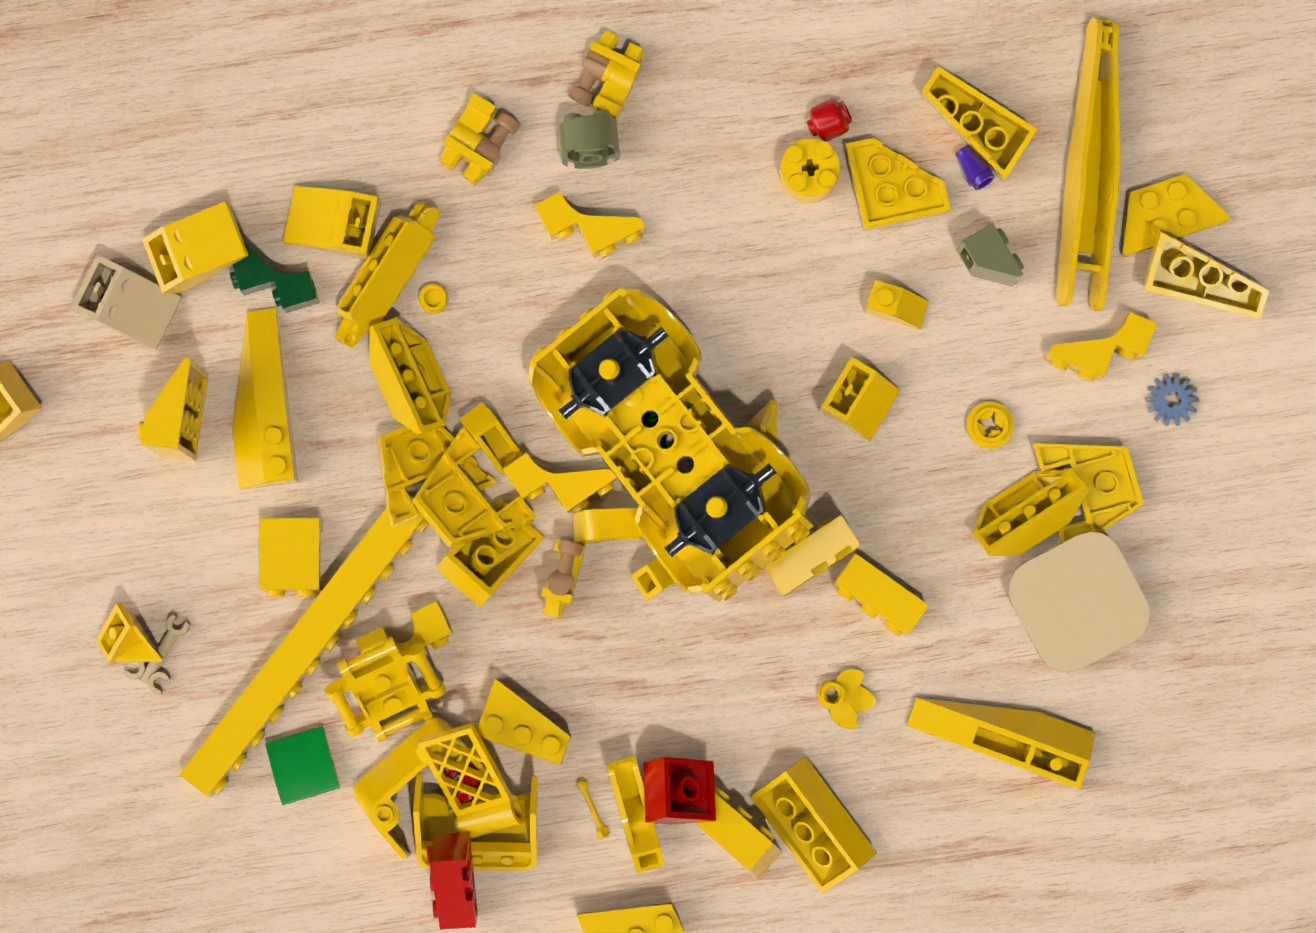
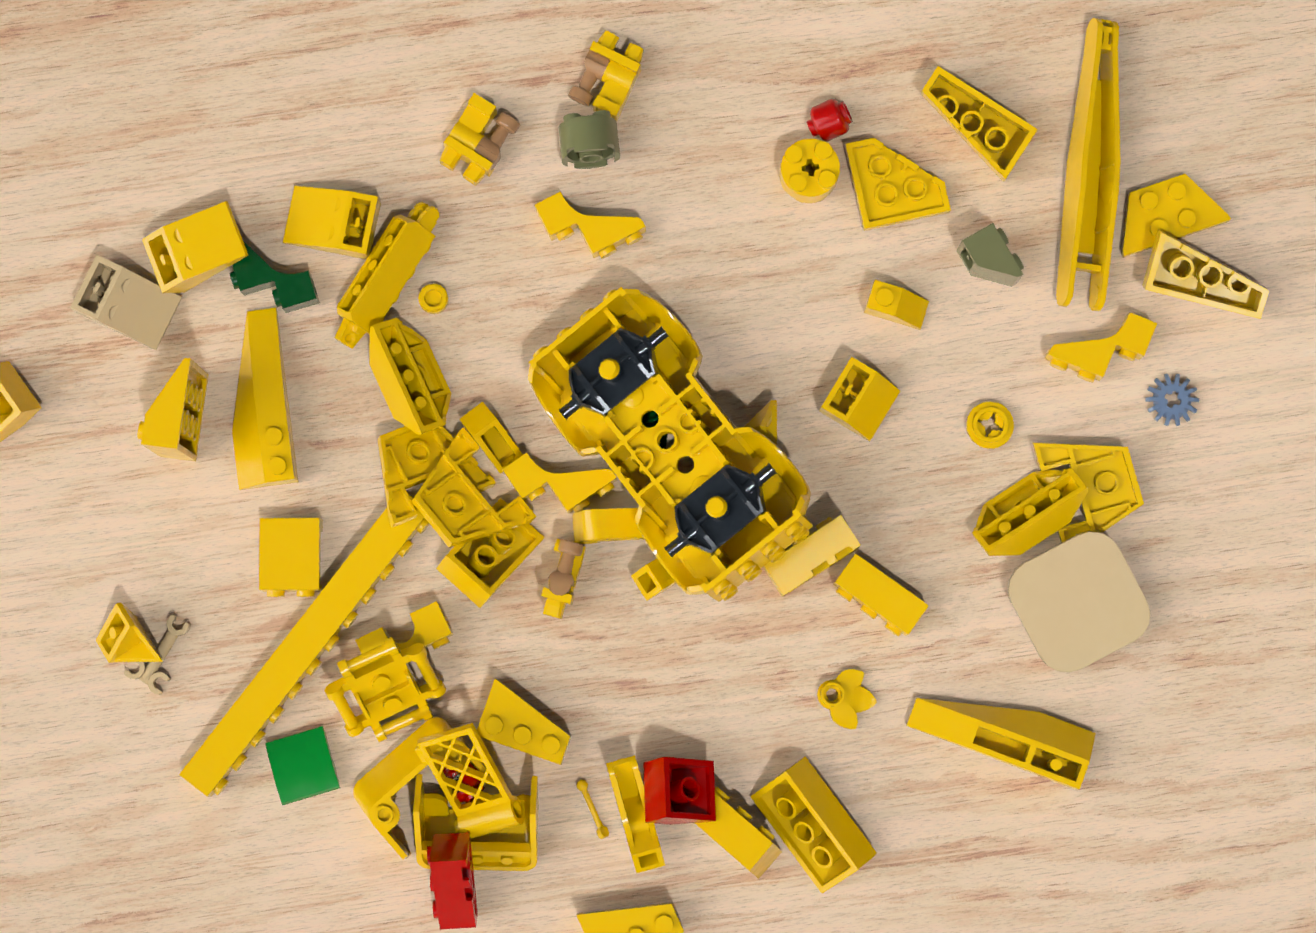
dark purple cone [955,145,995,190] -> none

